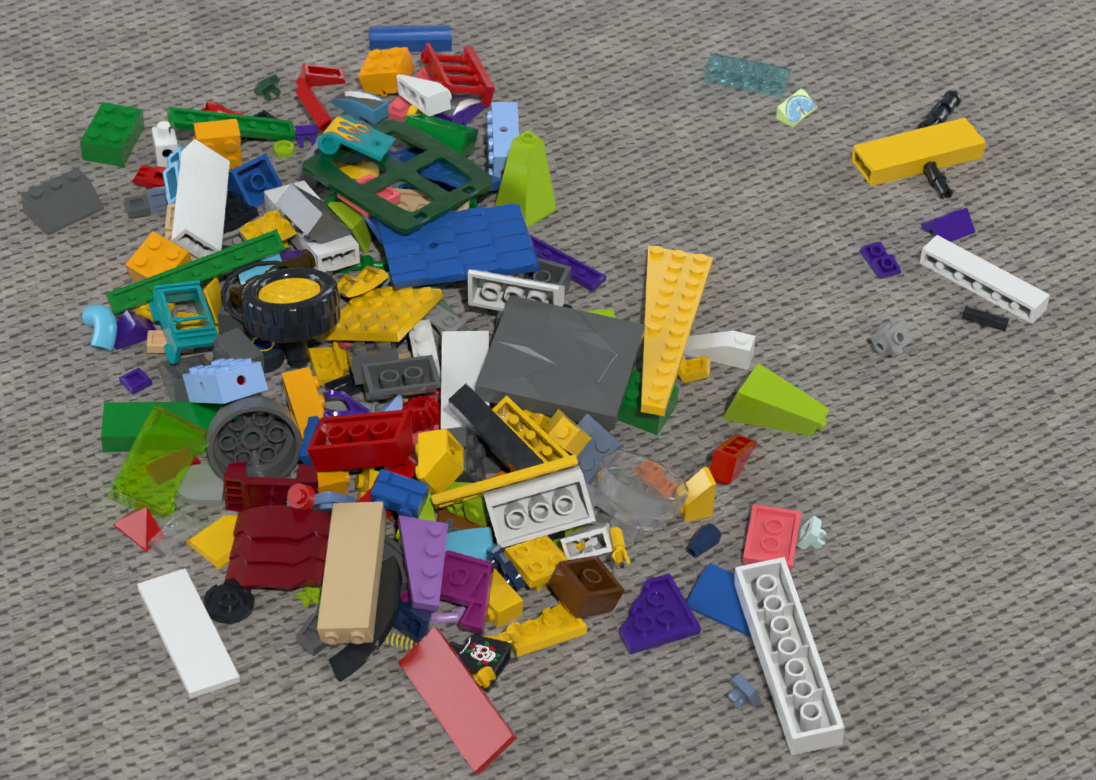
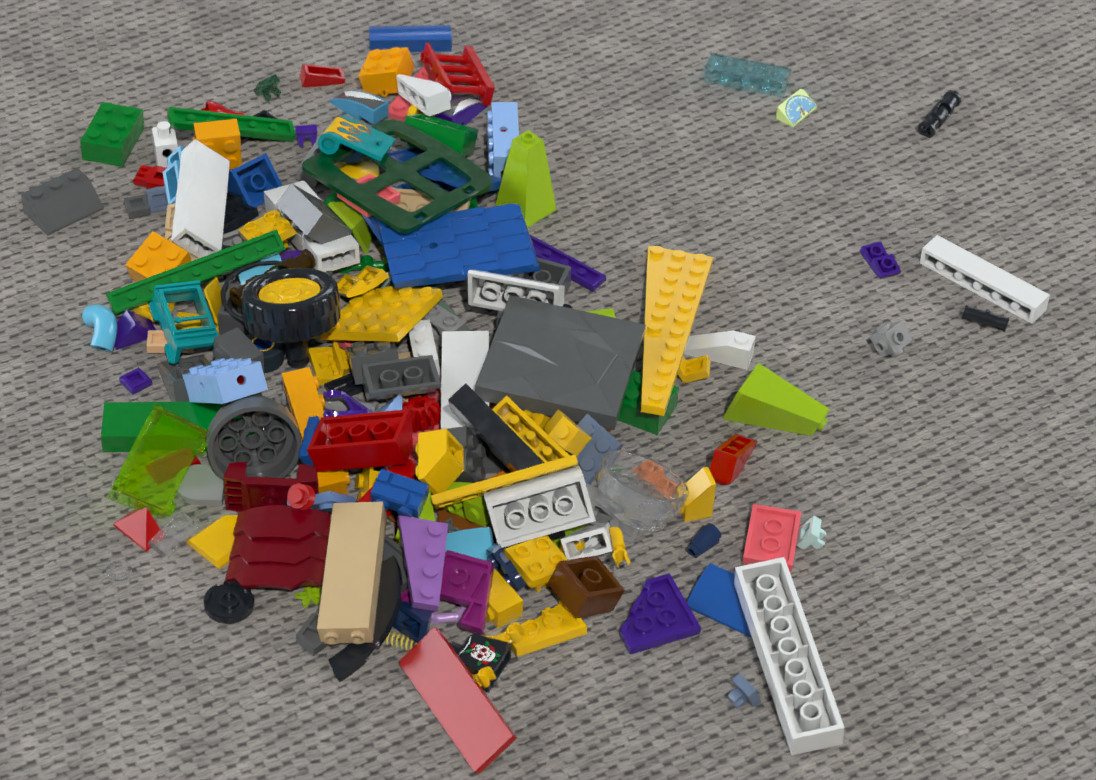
white tile [137,569,240,699] -> none
lime tile [273,140,295,158] -> none
red hinge [295,77,333,132] -> none
yellow brick [851,118,986,186] -> none
dark purple panel [921,208,975,242] -> none
black pin [923,161,953,199] -> none

